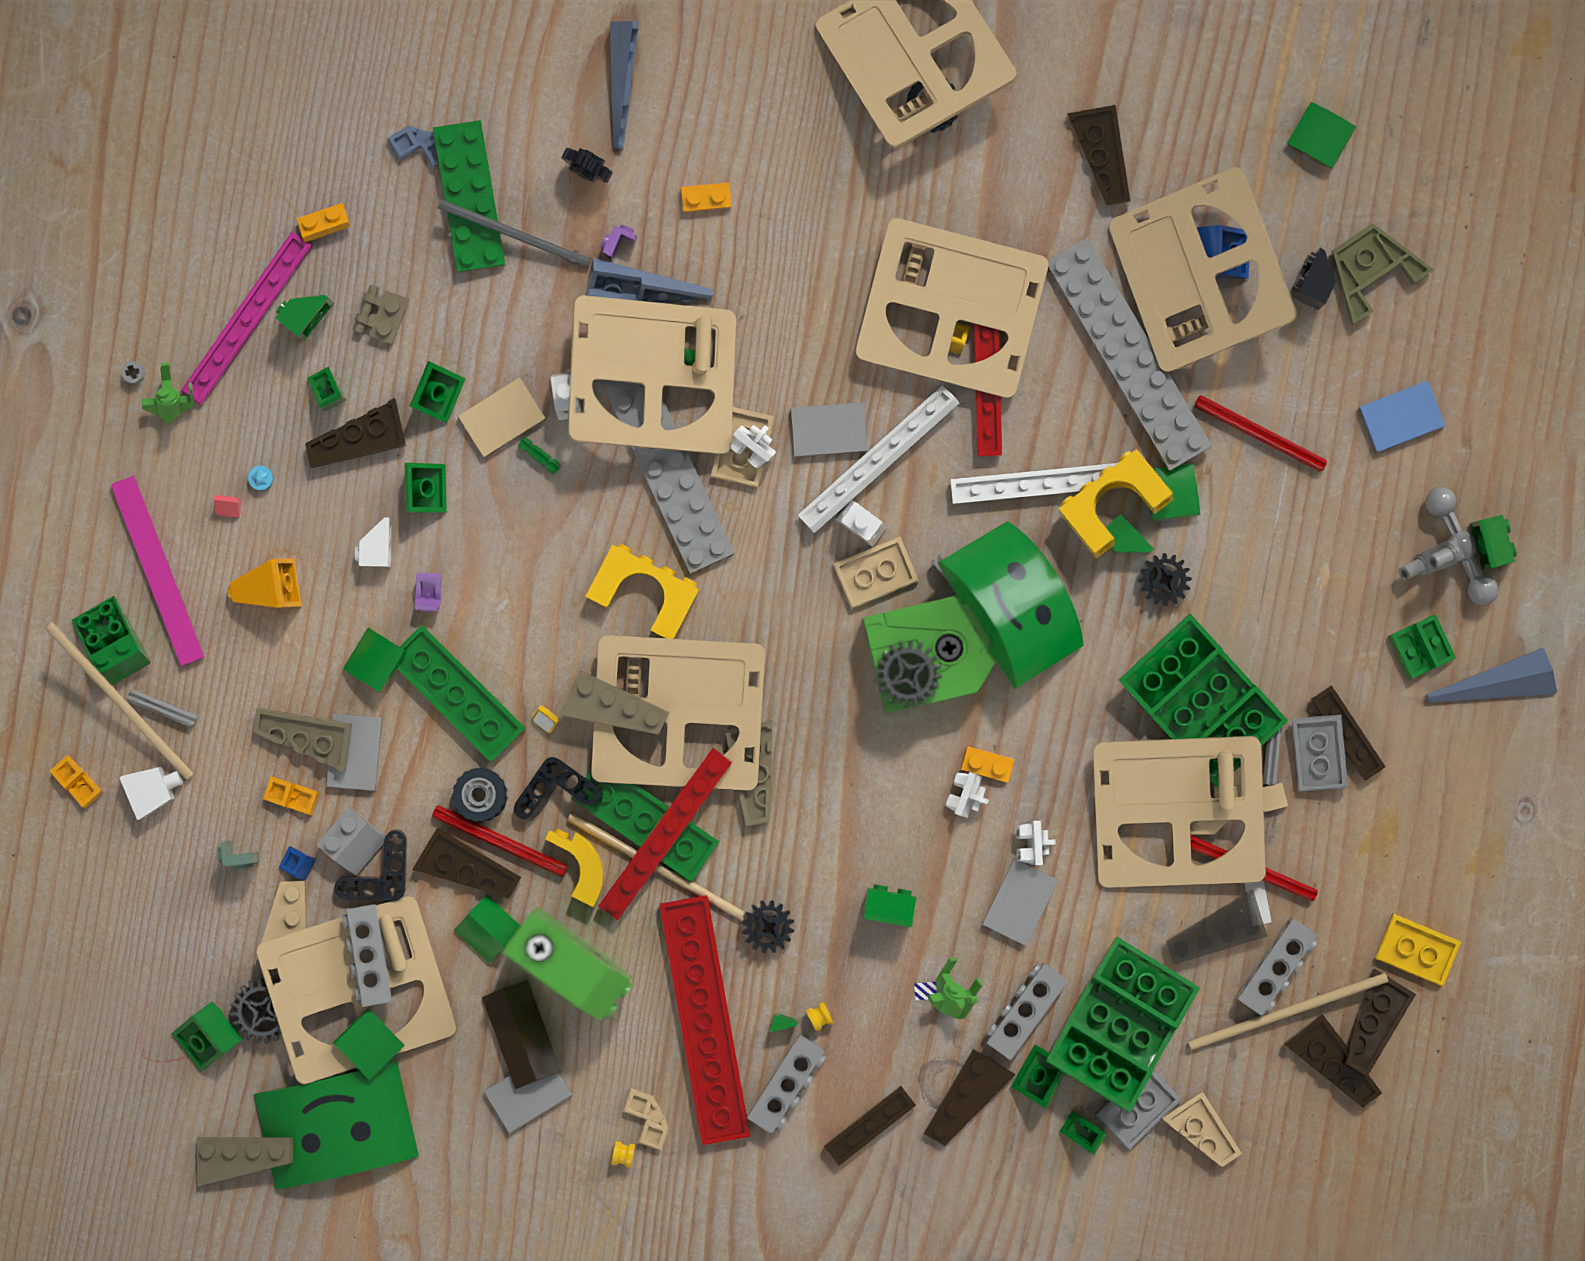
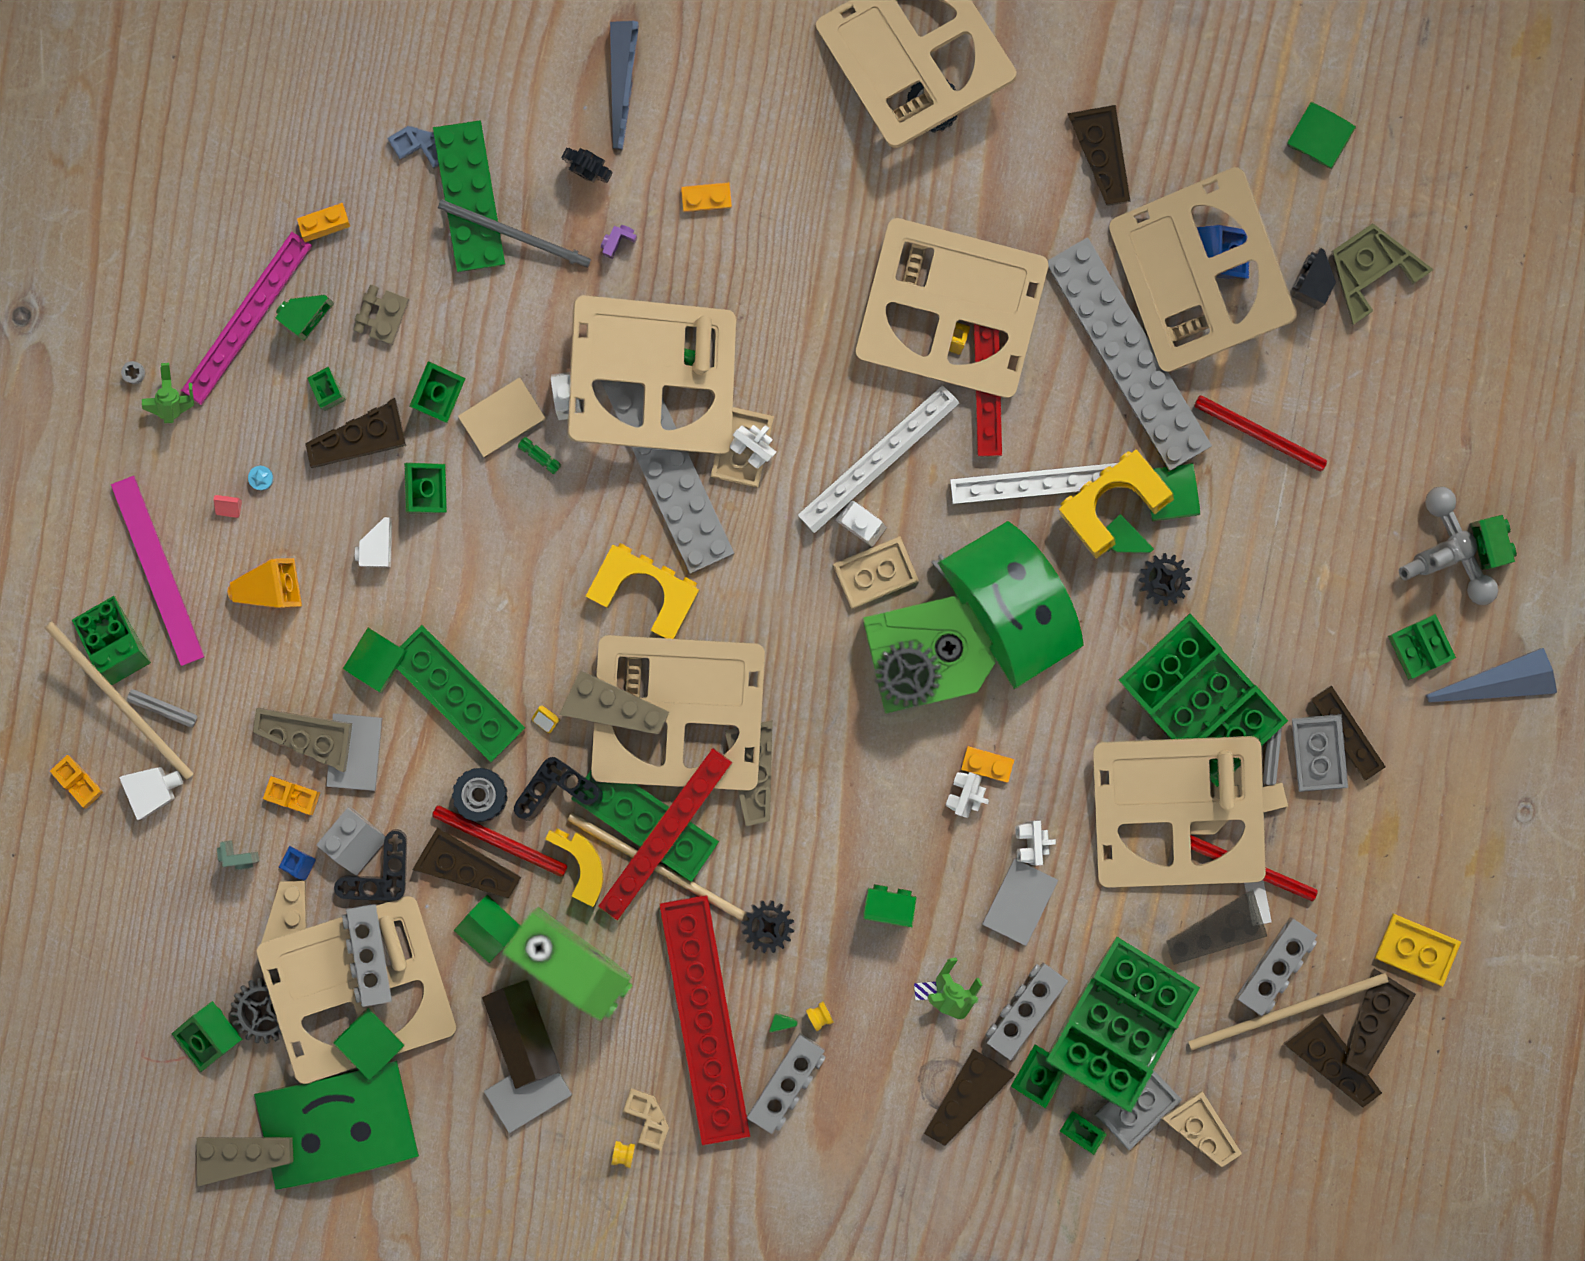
medium lavender bracket [414,573,442,612] -> none
sand blue wedge [585,258,713,304] -> none
light grey tile [791,402,867,457] -> none
dark brown plate [824,1085,916,1166] -> none
medium blue tile [1359,381,1446,452] -> none

